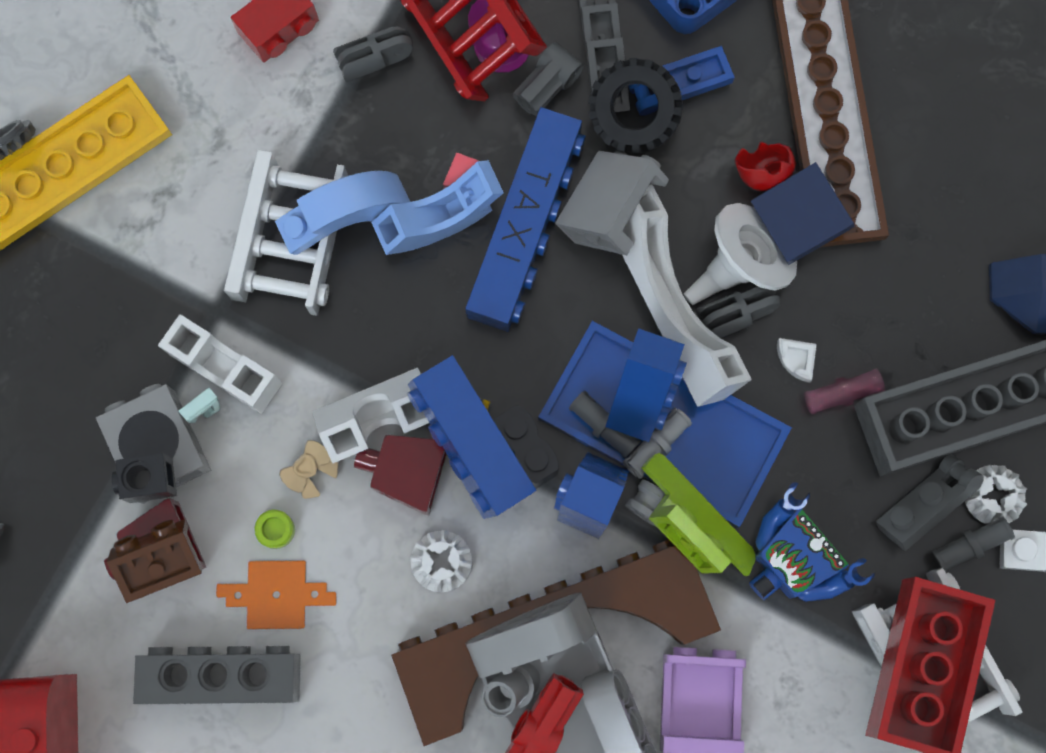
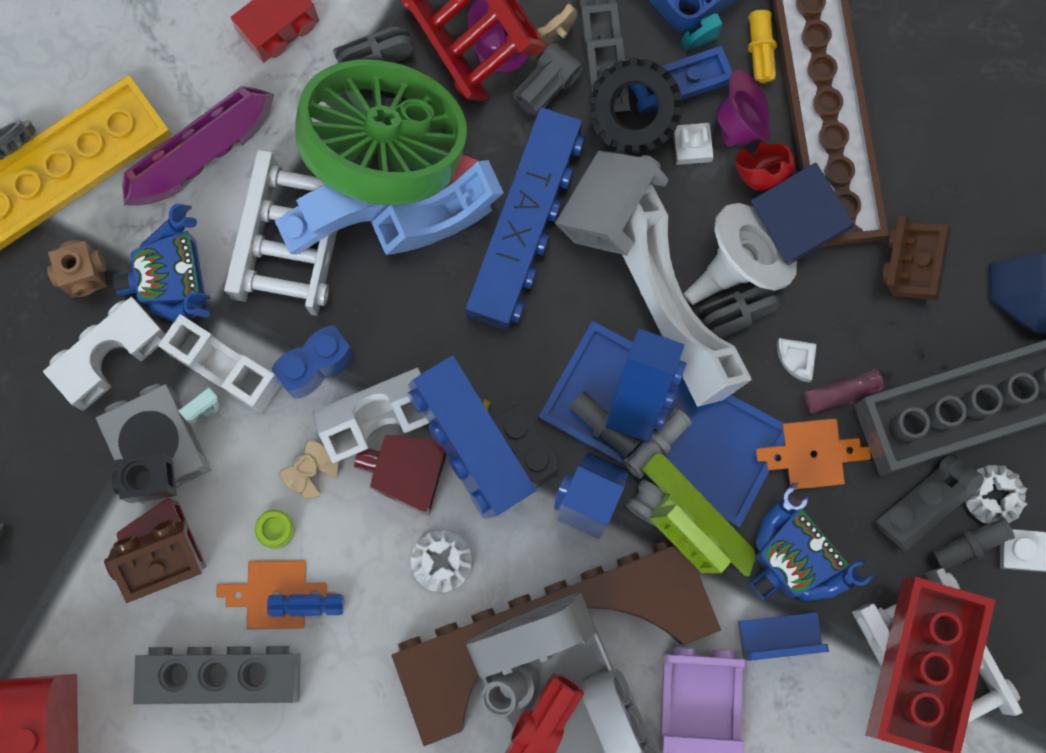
none -> white arch [43,297,166,411]
none -> medium nougat brick [47,240,108,298]
none -> blue torso [113,204,210,322]
none -> magenta brick [122,86,274,206]
none -> blue axle [267,594,344,616]
none -> blue brick [272,325,355,399]
none -> bright green piece [295,59,467,205]
none -> tan piece [537,3,577,51]
none -> white tile [672,123,713,165]
none -> teal tile [681,13,722,53]
none -> magenta piece [716,70,771,147]
none -> blue panel [738,612,829,661]
none -> yellow axle [748,10,777,83]
none -> orange piece [756,419,871,490]
none -> reddish brown bracket [883,215,951,300]

